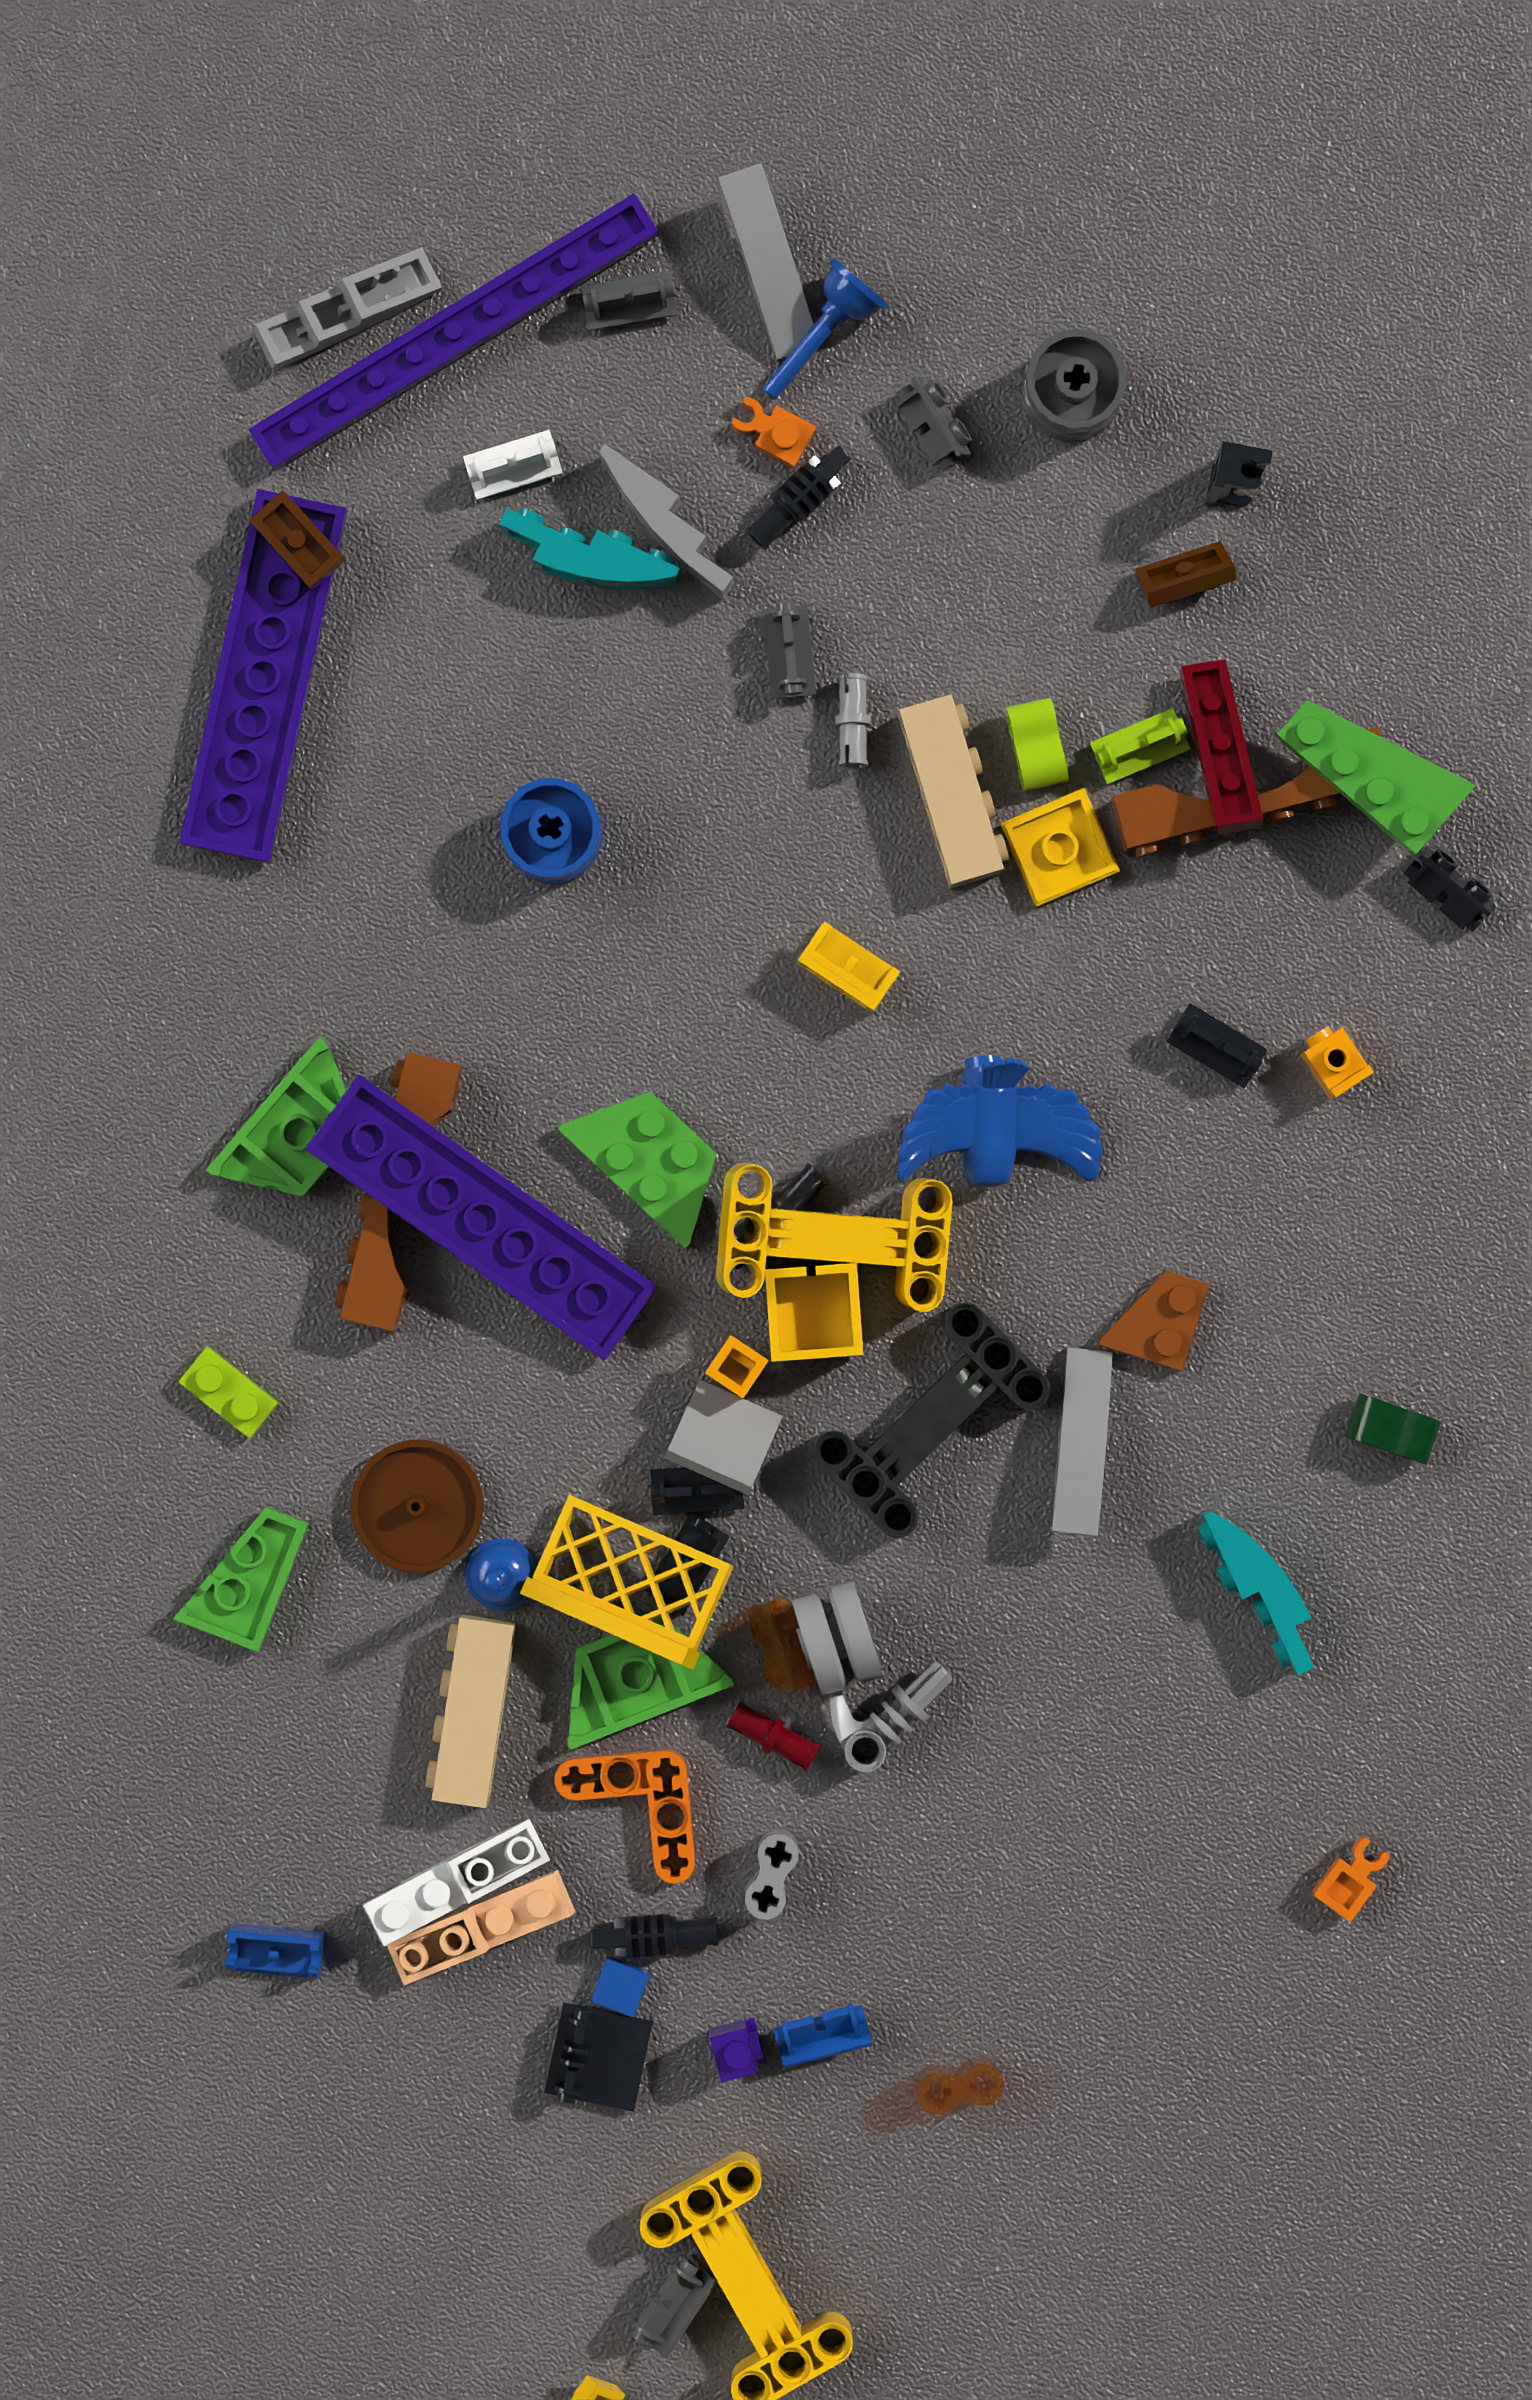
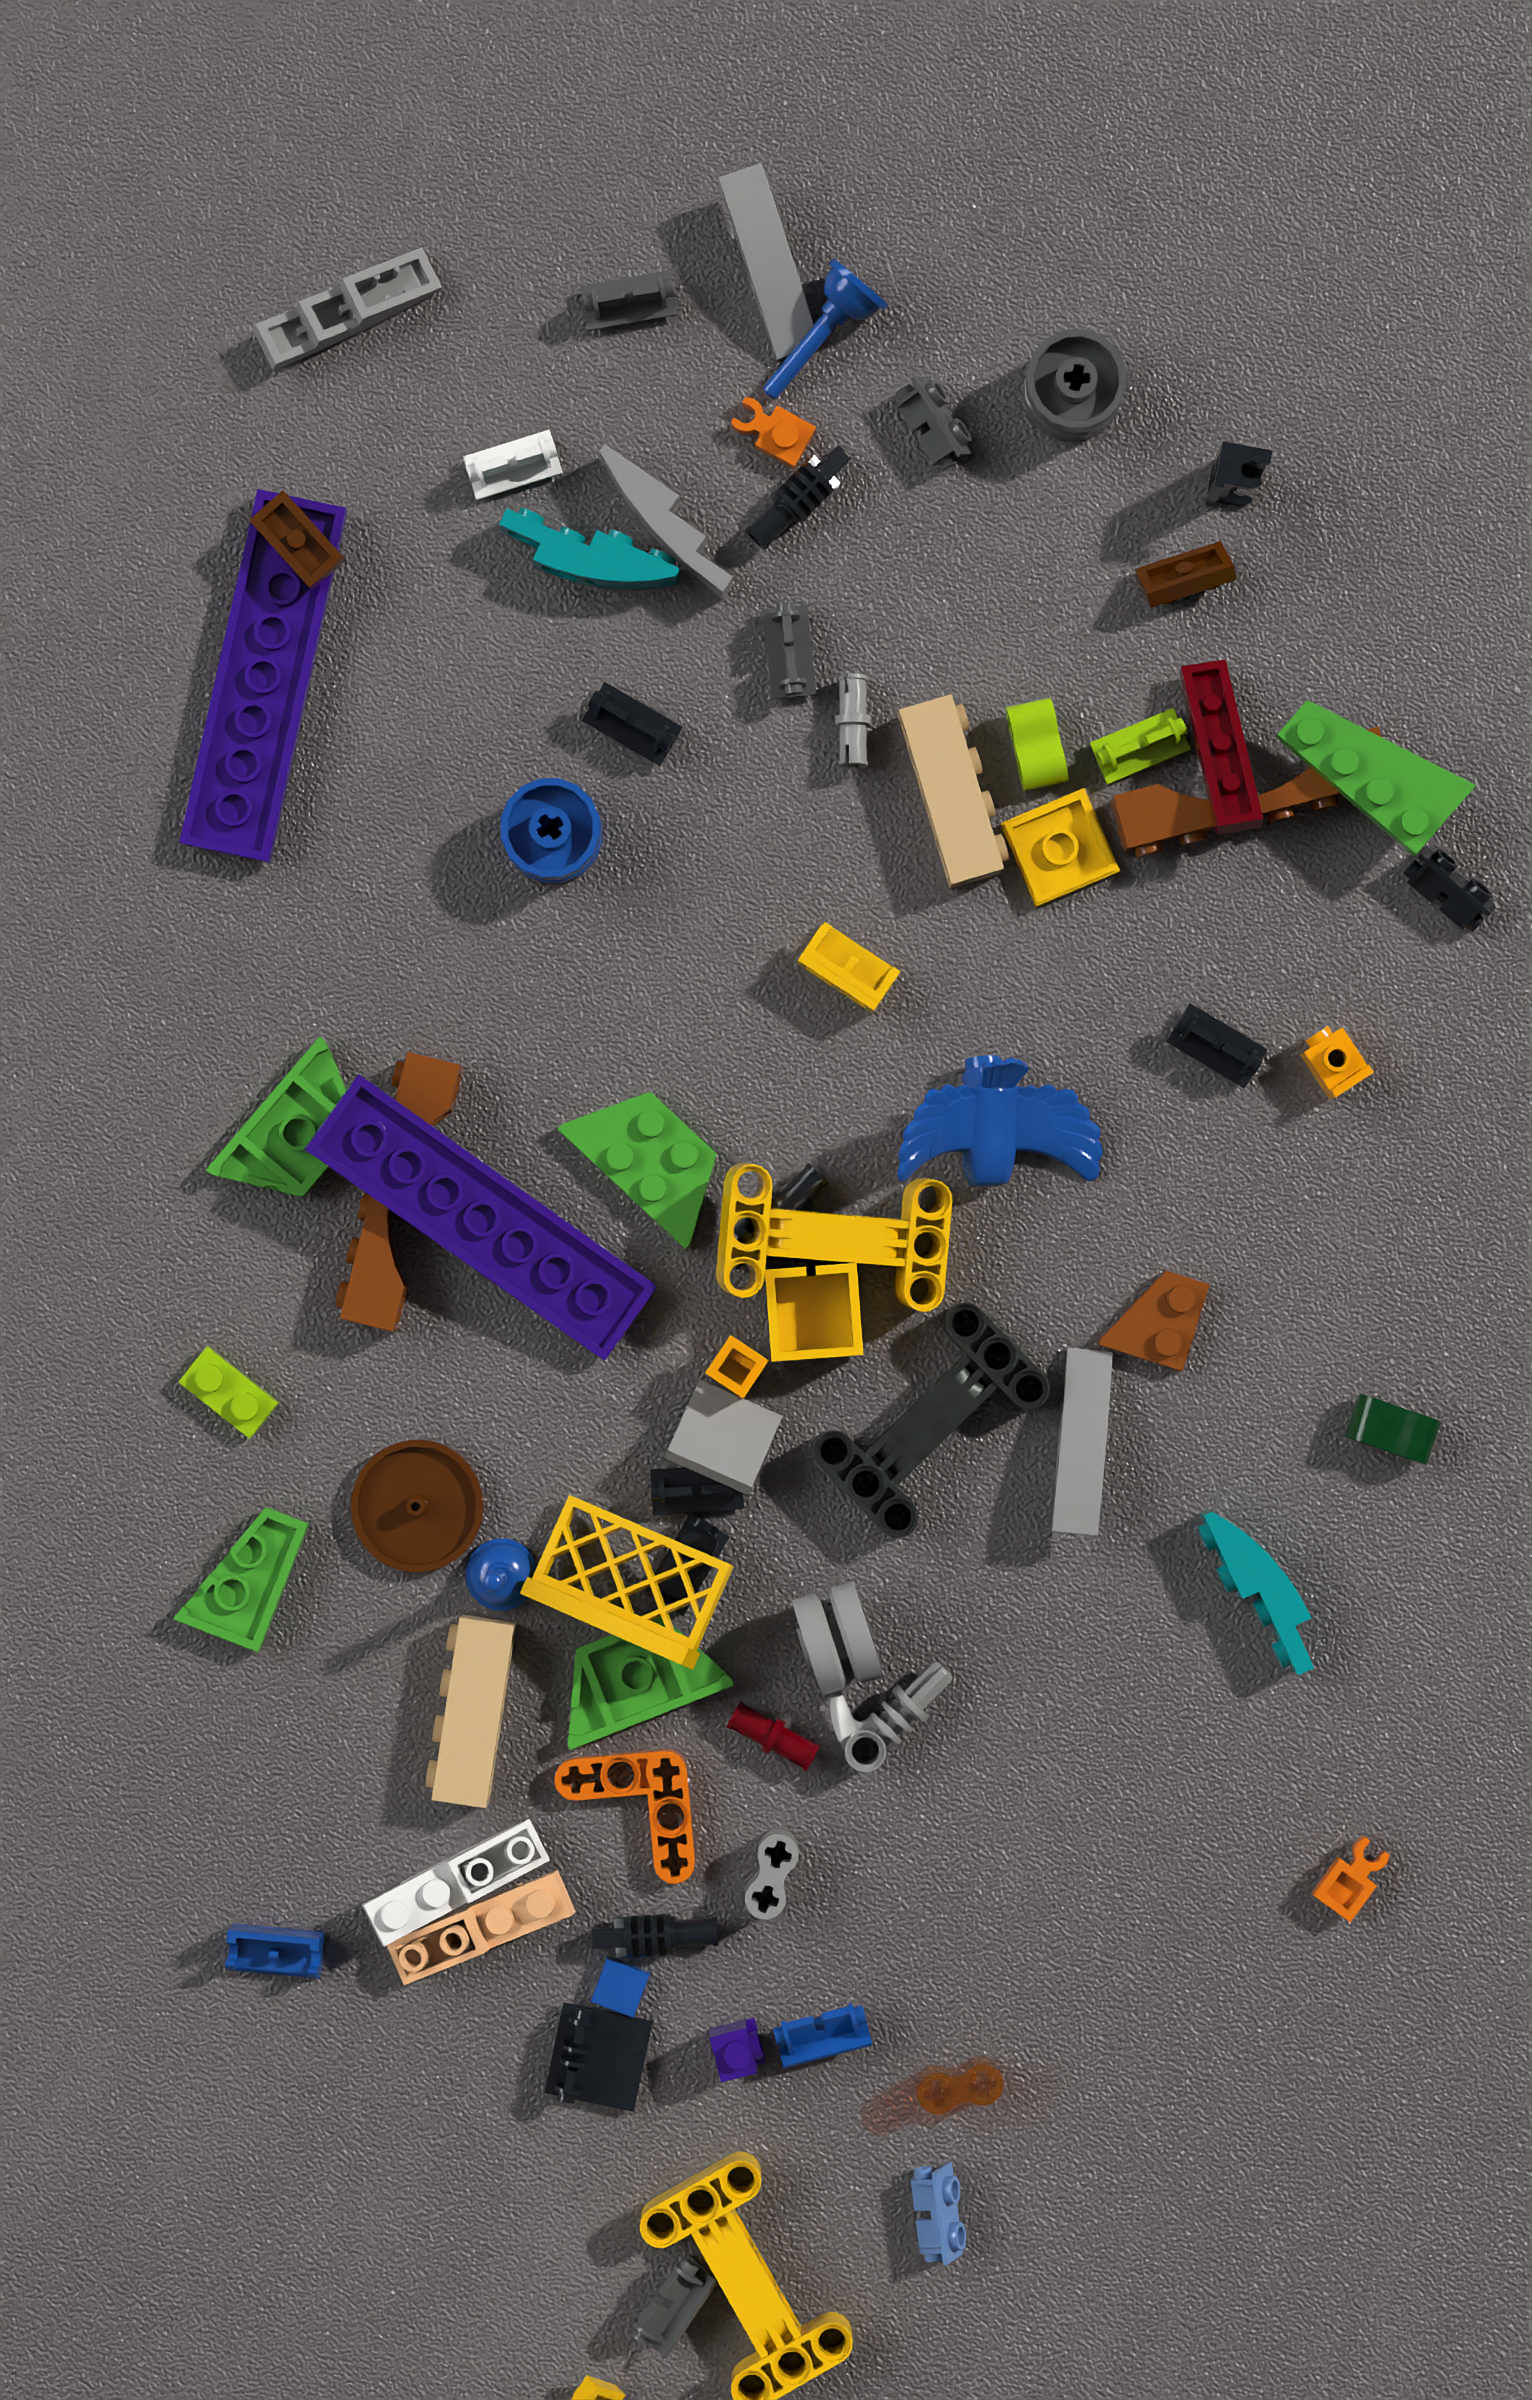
dark purple plate [248,193,659,471] -> none
clear orange hinge [748,1596,814,1694] -> none
none -> black hinge [582,682,683,766]
none -> medium blue hinge [910,2162,966,2265]

